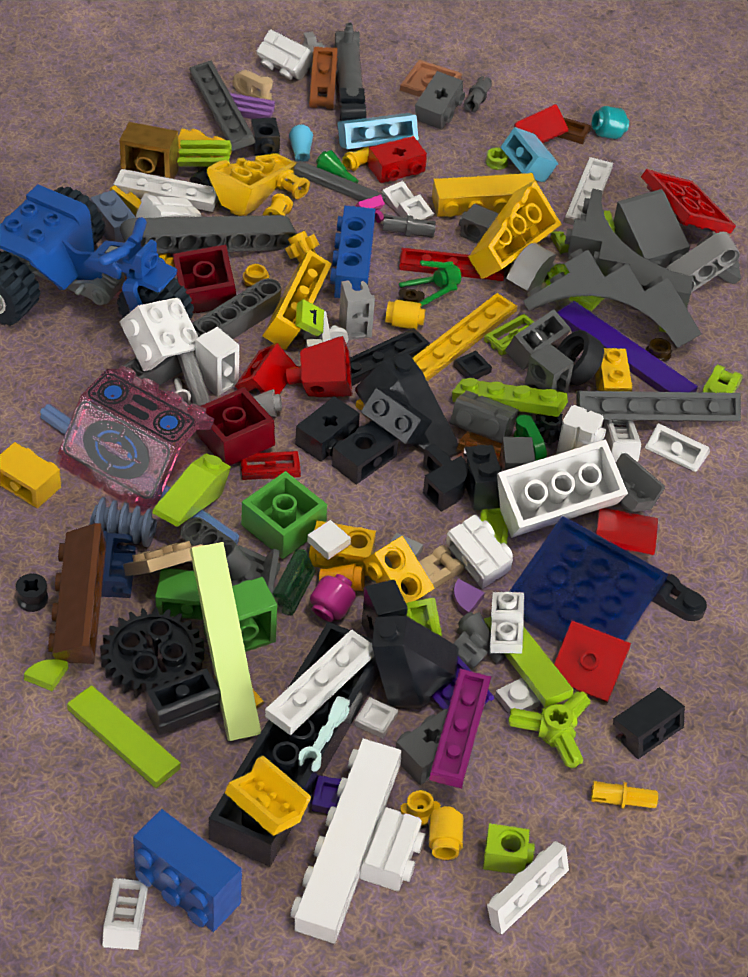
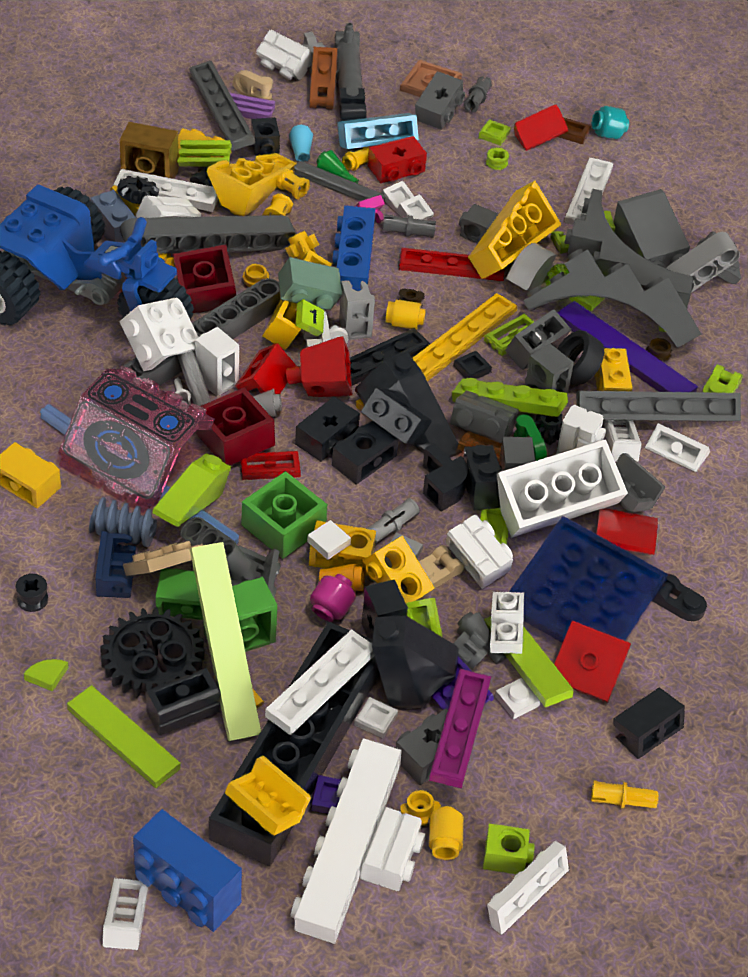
reddish brown slope [48,523,107,664] -> none
clear green tile [272,549,316,615] -> none
light aqua piece [299,696,350,772] -> none
green plant [399,260,461,307] -> none
yellow brick [432,173,535,217] -> none
medium lavender tile [453,579,485,615] -> none
medium azure brick [501,127,558,182] -> none
lime bush [508,691,591,769] -> none
red plate [641,169,736,234] -> none
none -> black gear [117,176,160,204]
none -> sand green brick [278,257,342,310]
none -> light grey pin [366,498,420,545]
none -> lime tile [478,120,511,146]

